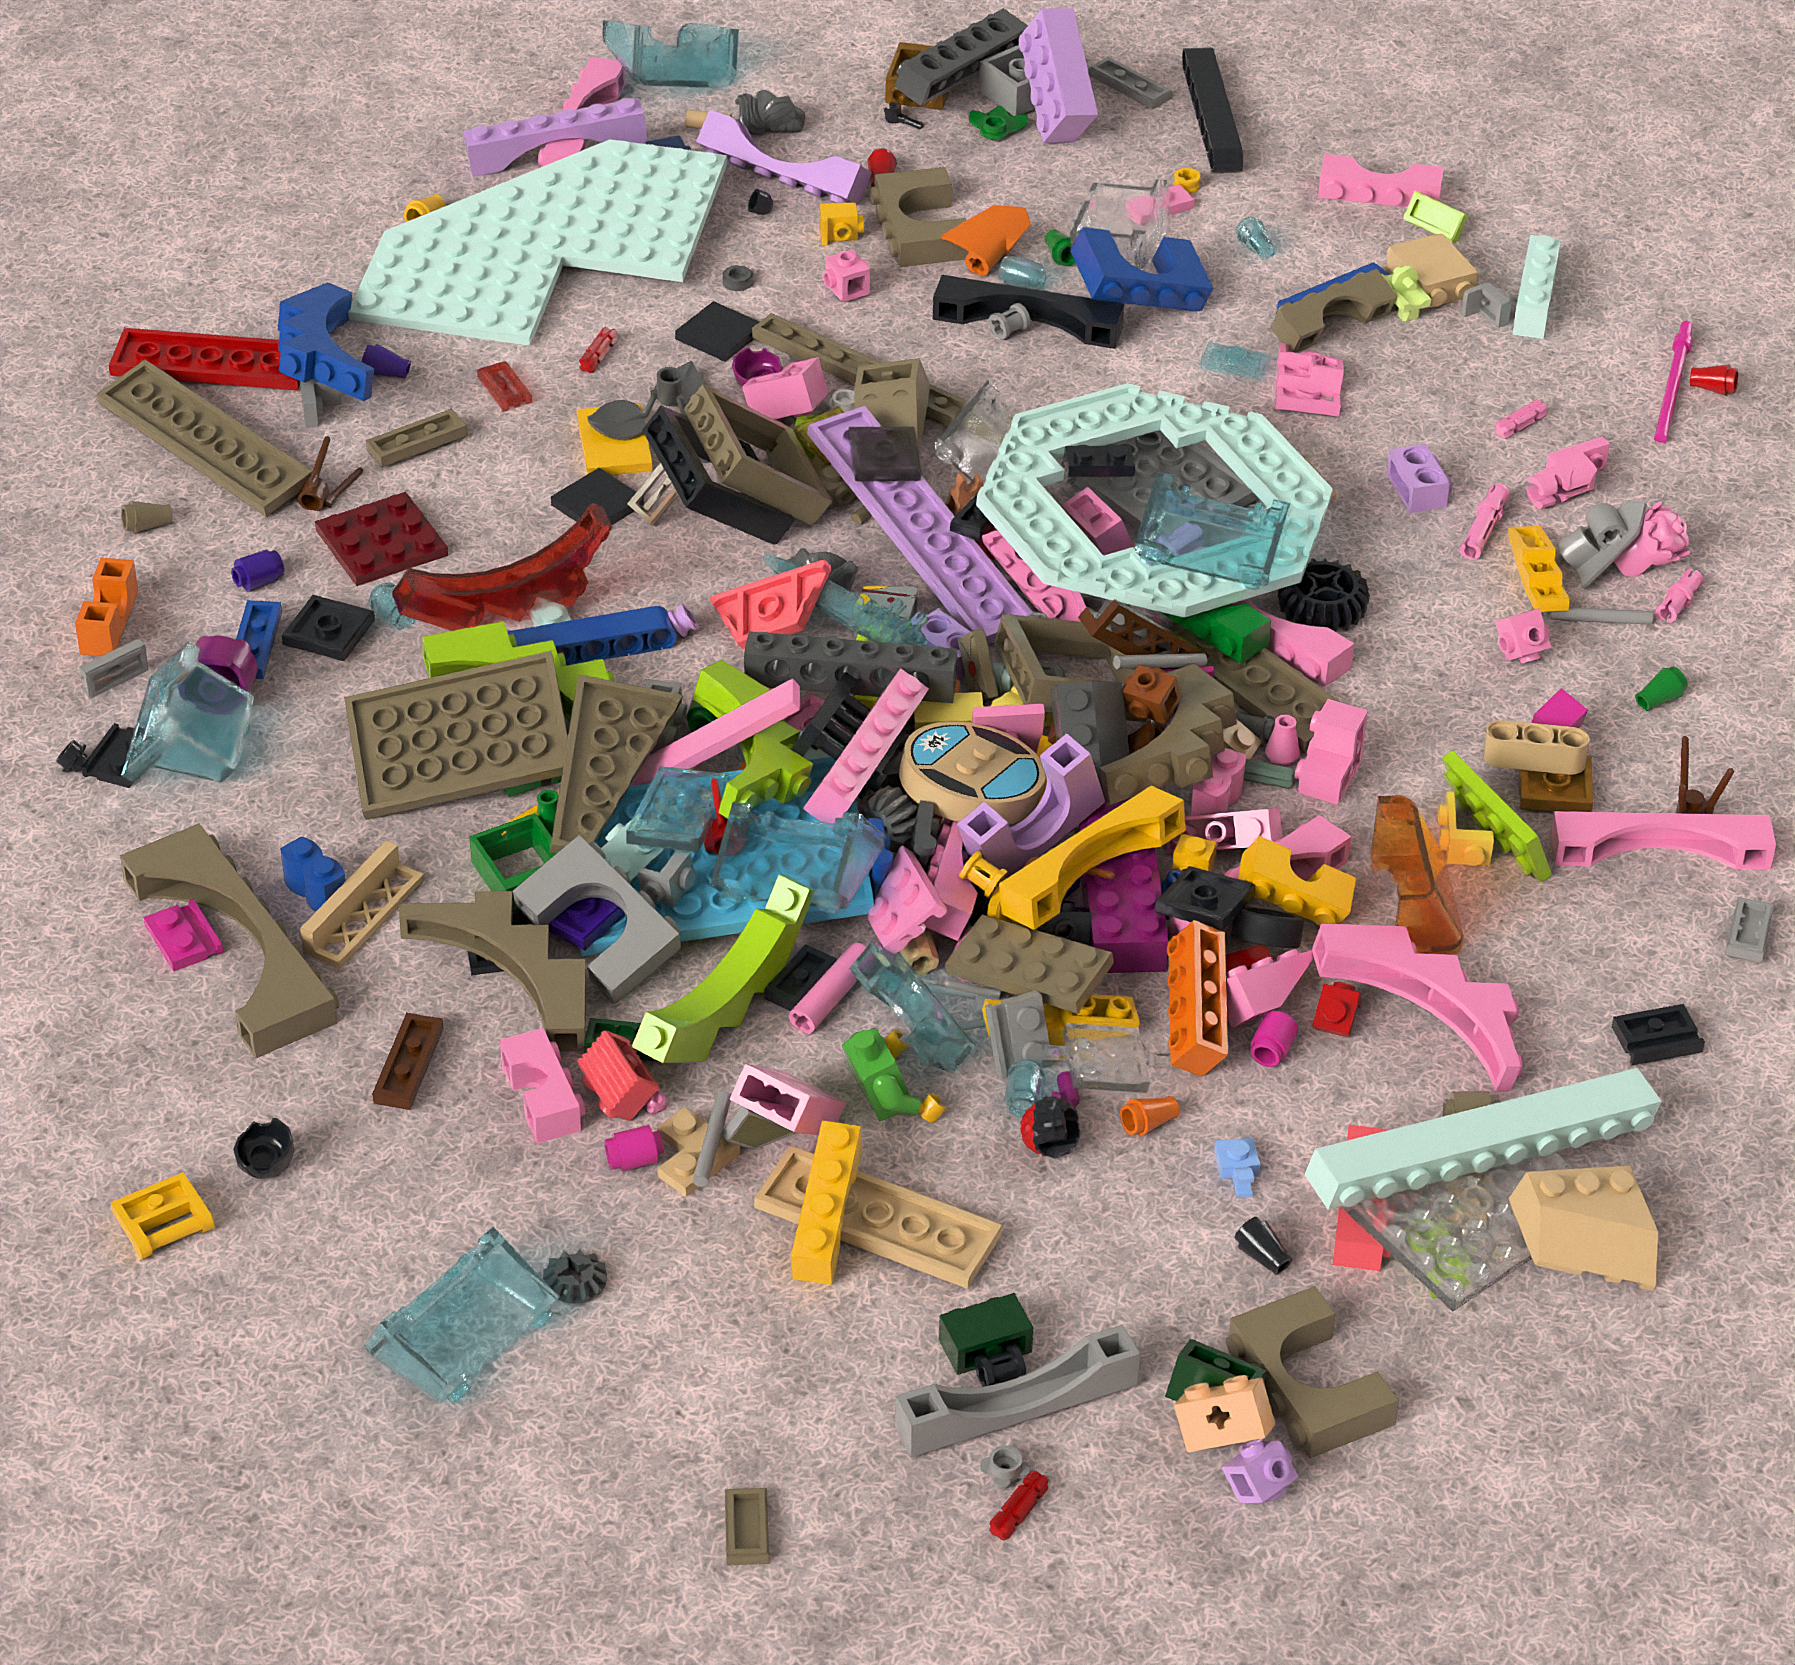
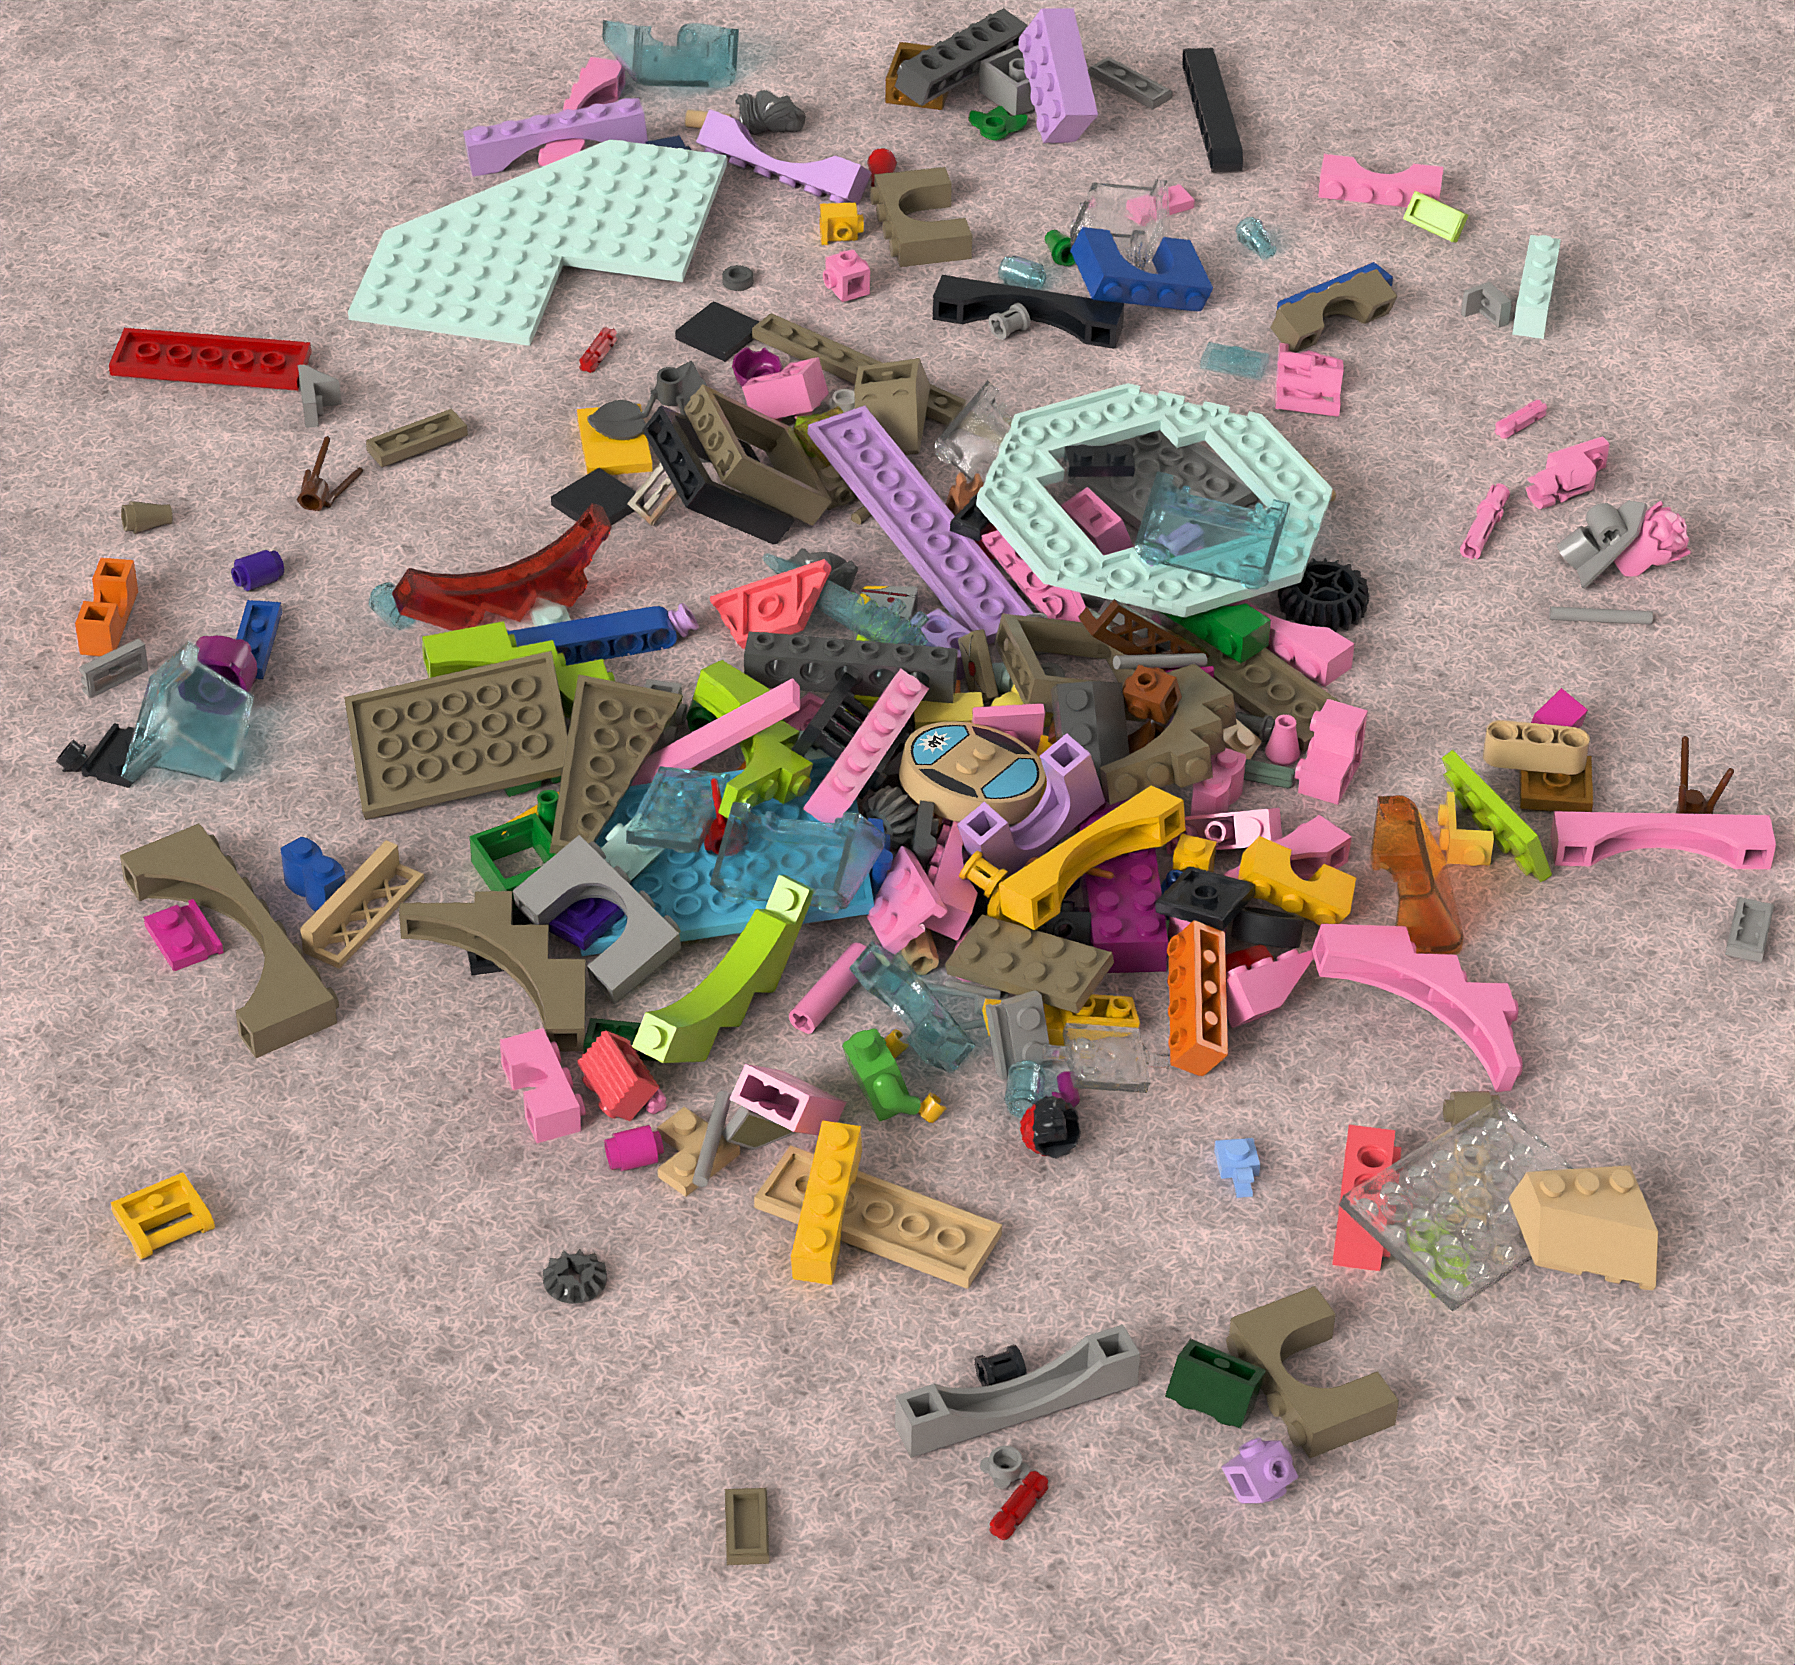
dark tan plate [96,360,312,517] -> none
black hair [233,1118,294,1179] -> none
blue arch [278,282,374,401] -> none
black plate [282,595,375,661] -> none
dark red plate [315,492,449,586] -> none
dark purple cone [362,344,411,379] -> none
clear light blue windscreen [363,1227,559,1404] -> none
reddish brown plate [372,1012,444,1110] -> none
yellow cone [404,194,445,222] -> none
clear red tile [477,361,532,411] -> none
light grey bracket [637,849,696,907] -> none
black hinge [748,189,773,215] -> none
black plate [765,944,837,1011] -> none
clear smoke tile [848,426,921,481] -> none
black hand [884,102,924,130] -> none
dark green brick [939,1293,1034,1375] -> none
orange panel [941,205,1031,276] -> none
orange cone [1120,1096,1180,1136] -> none
yellow bush [1173,168,1201,194] -> none
light nougat brick [1174,1375,1276,1453] -> none
black cone [1235,1216,1293,1275] -> none
dark pink brick [1250,1011,1298,1067] -> none
light aqua brick [1304,1068,1662,1210] -> none
red bracket [1312,982,1362,1038] -> none
yellowish green hips [1381,266,1431,321] -> none
tan brick [1386,233,1479,310] -> none
lavender brick [1386,443,1452,513] -> none
bright pink brick [1495,608,1552,664] -> none
yellow slope [1508,526,1570,612] -> none
black plate [1612,1004,1705,1065] -> none
green cone [1635,666,1688,711] -> none
dark pink bar [1654,321,1693,443] -> none
bright pink pin [1656,568,1704,623] -> none
red cone [1690,364,1739,396] -> none

